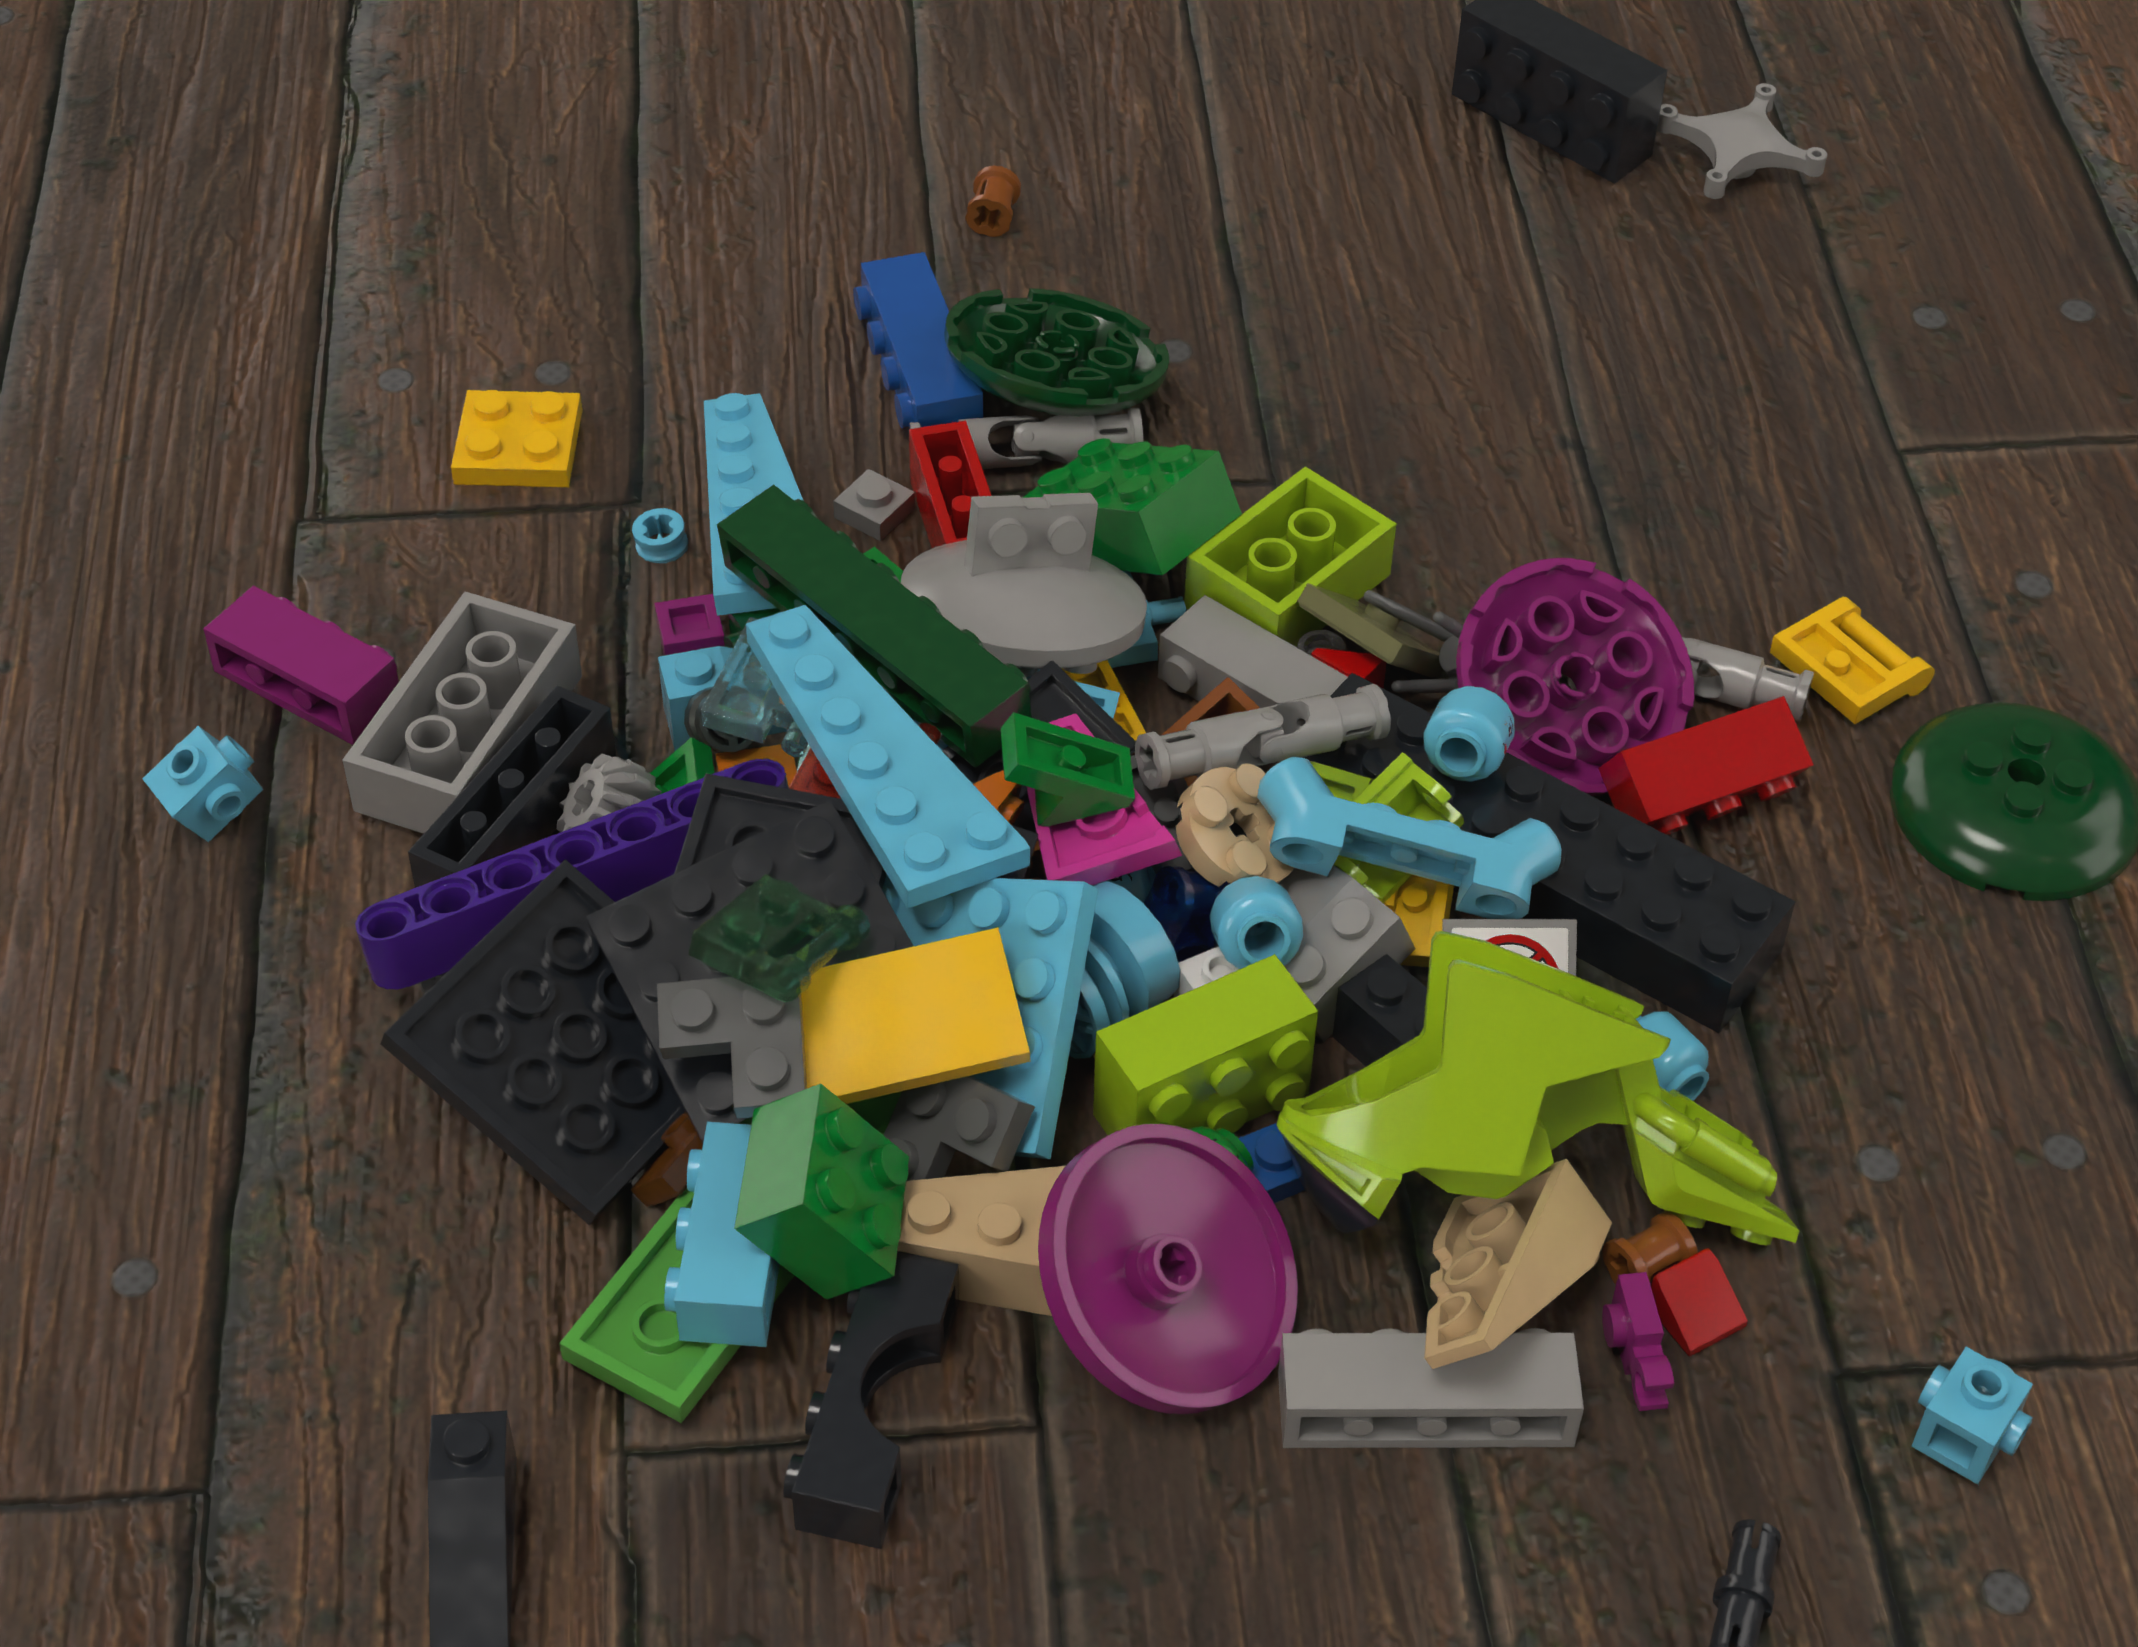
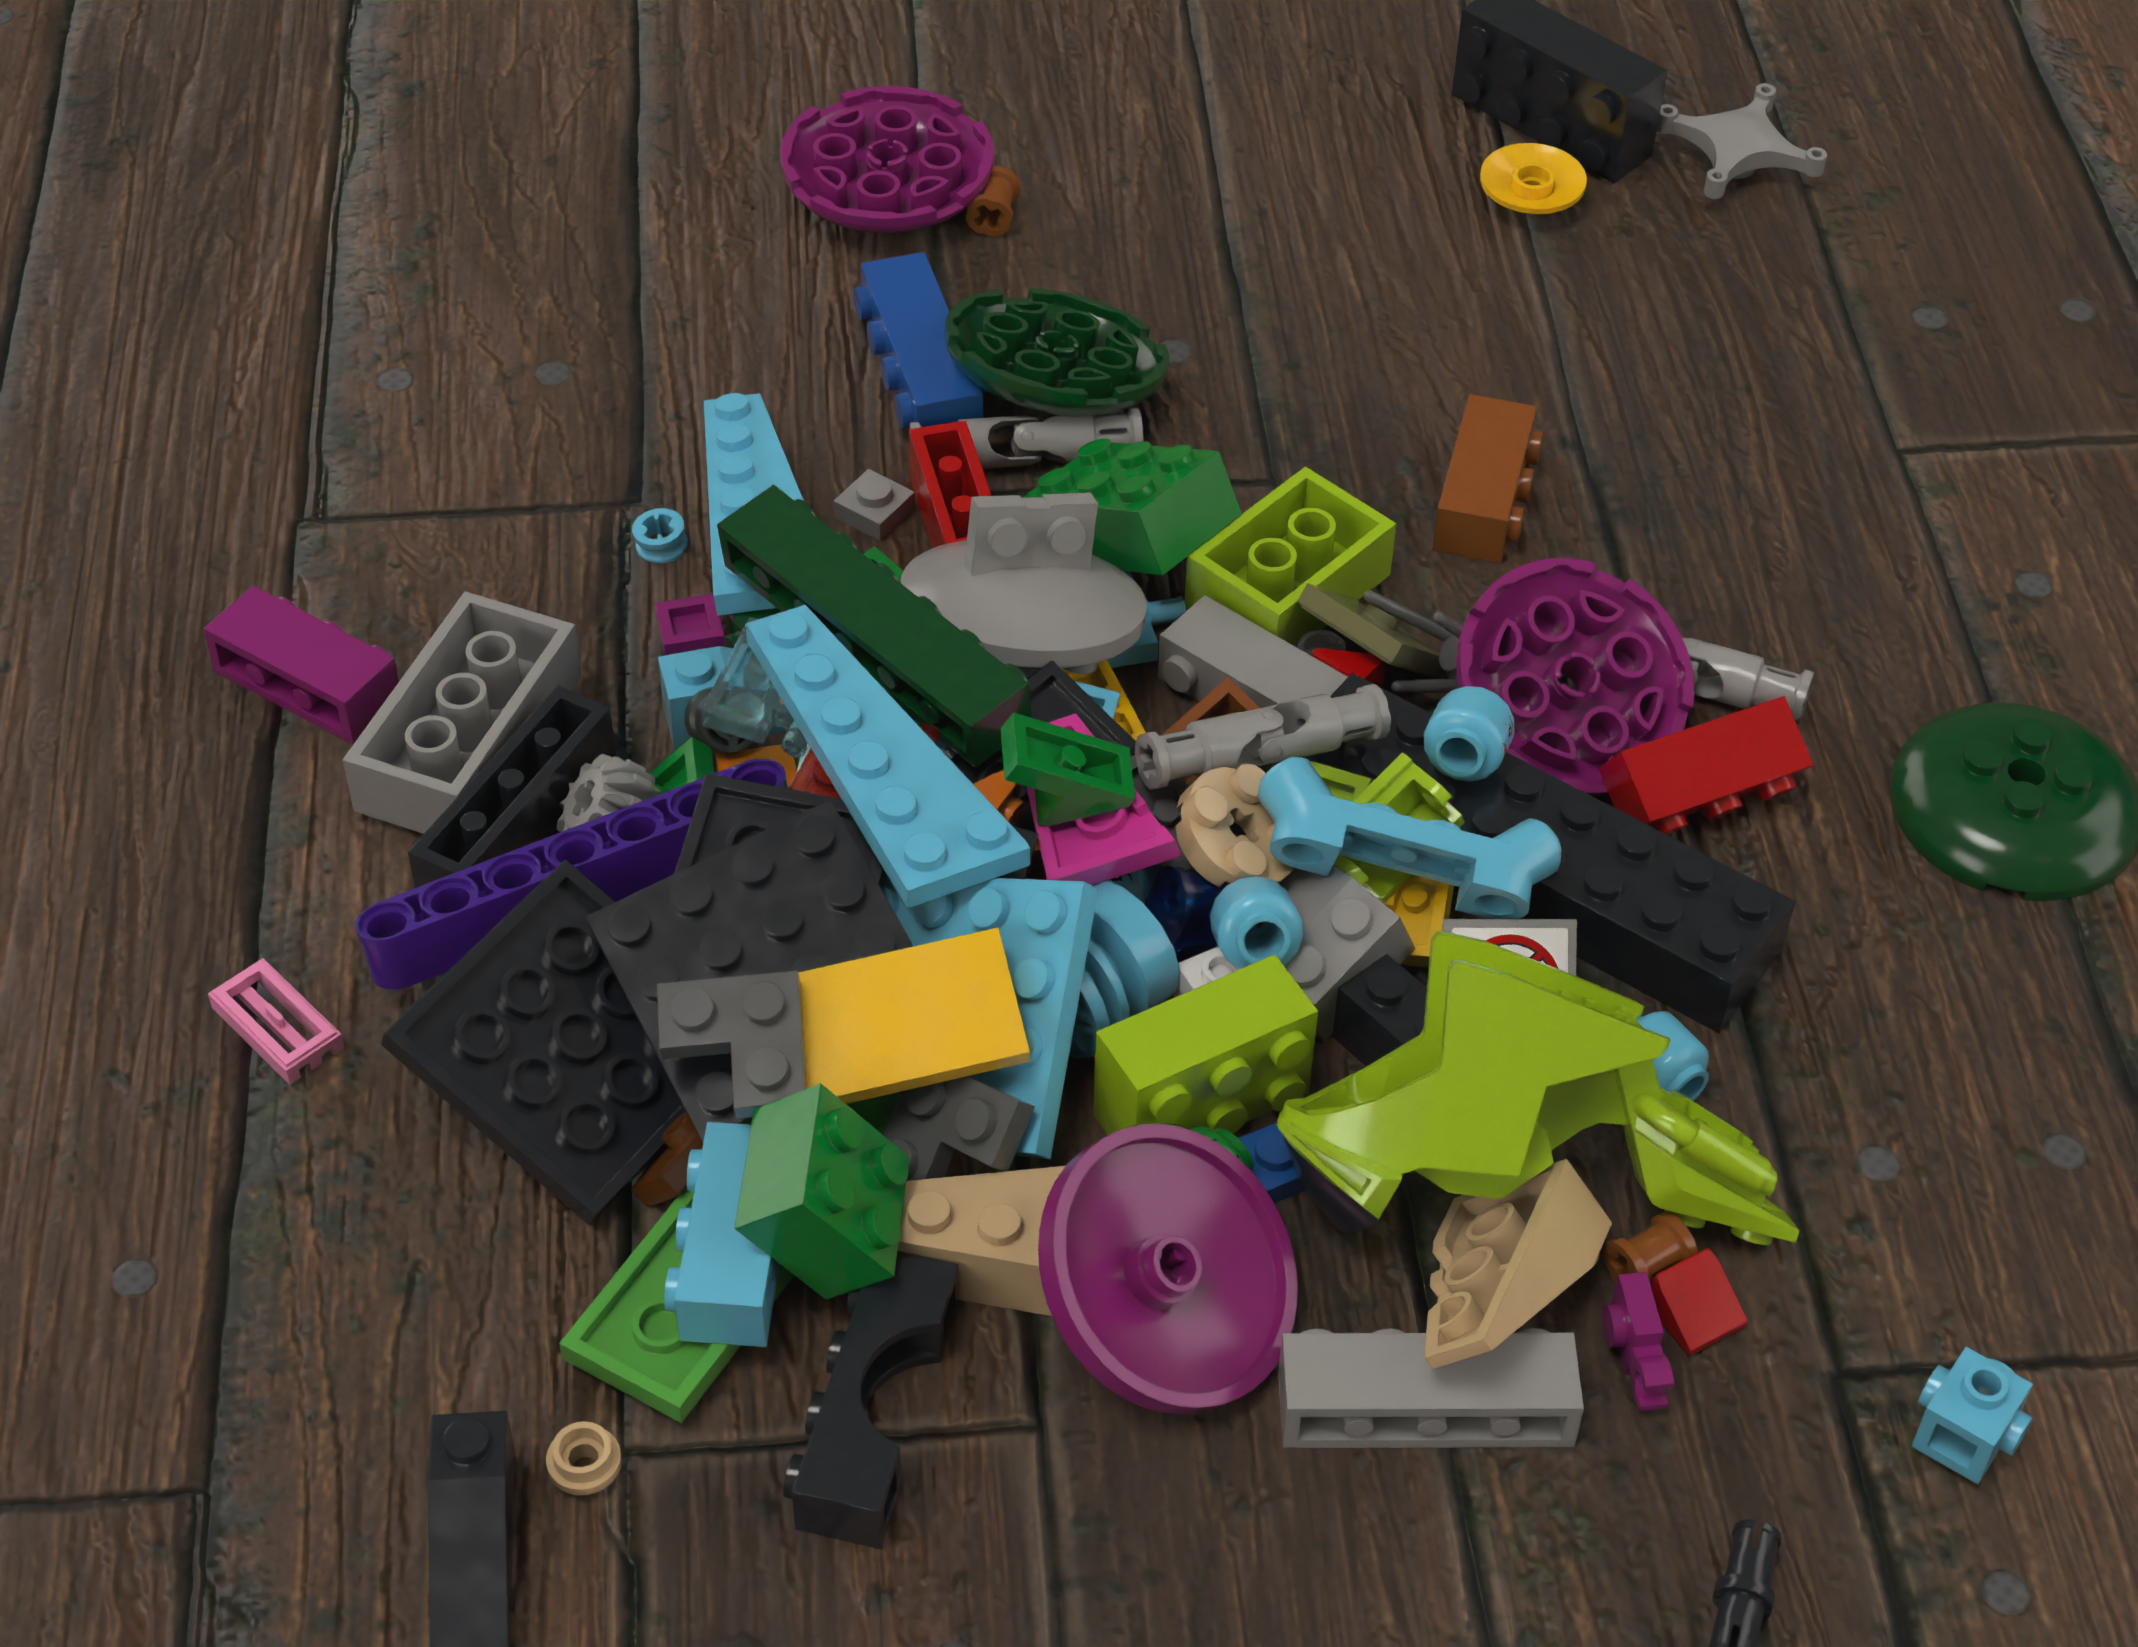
medium azure brick [142,726,264,842] -> none
yellow plate [451,390,582,487] -> none
clear green plate [688,874,870,1002] -> none
yellow plate [1770,597,1935,724] -> none
none -> bright pink tile [208,958,345,1085]
none -> tan plate [546,1421,622,1495]
none -> magenta brick [780,86,994,233]
none -> dark orange brick [1432,394,1544,564]
none -> yellow dish [1480,143,1587,214]

